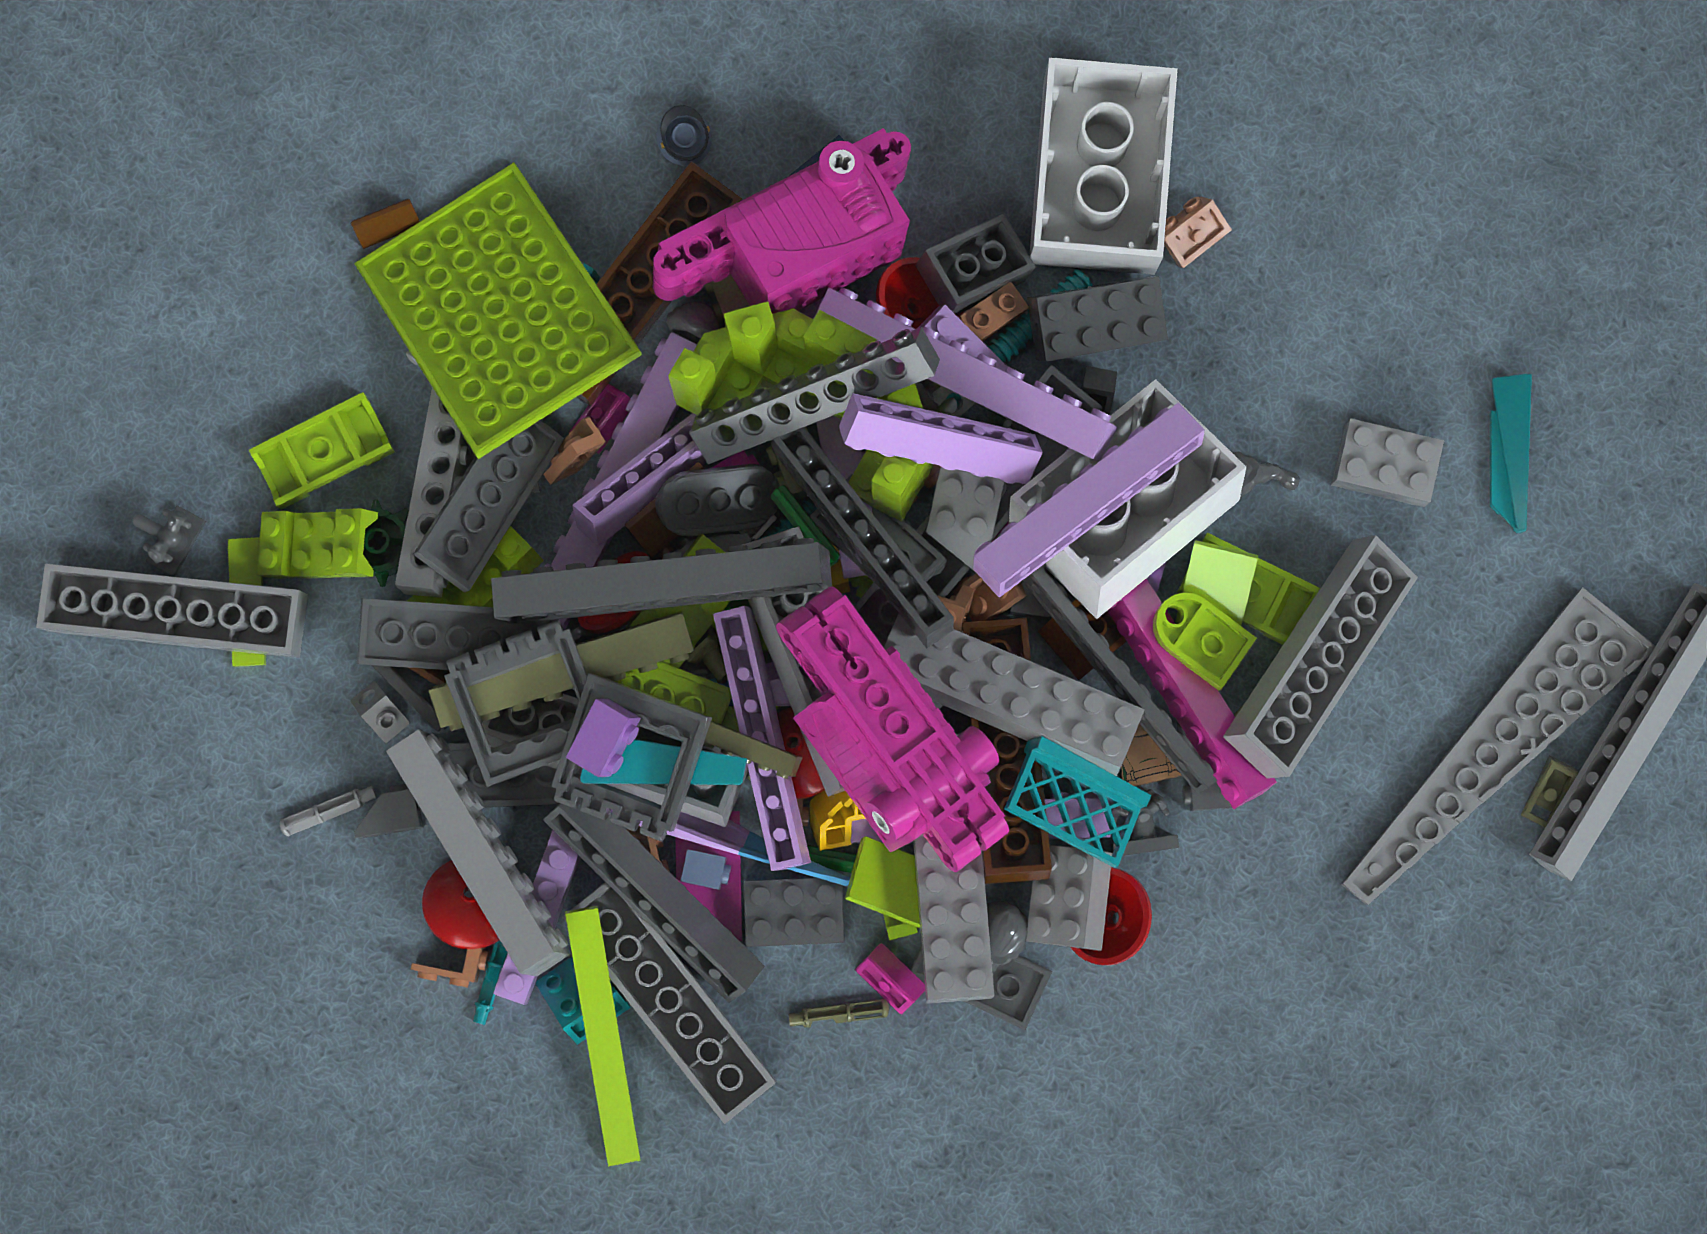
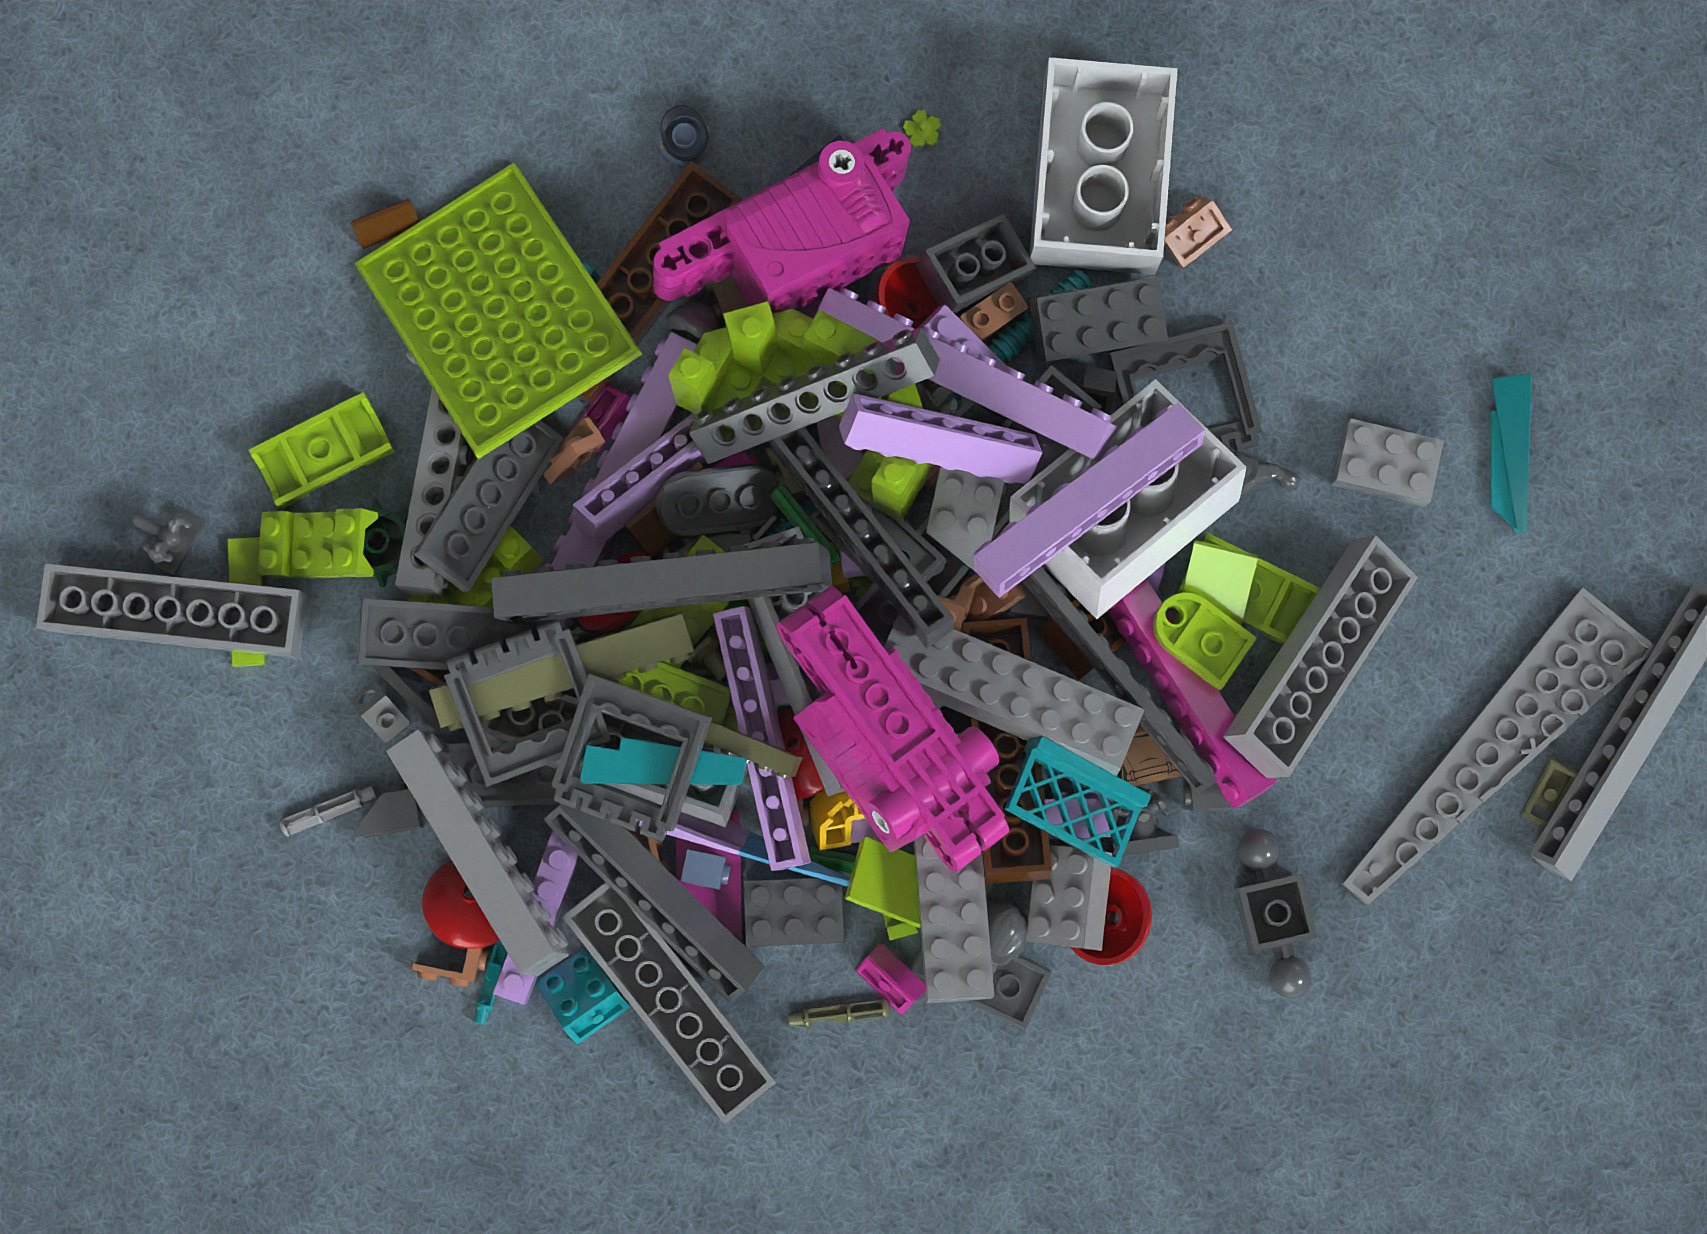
lime tile [565,906,640,1167] -> none
medium lavender brick [566,699,641,777] -> none
none -> lime plant [903,110,942,148]
none -> dark grey hinge [1109,321,1262,451]
none -> dark grey brick [1233,829,1318,998]

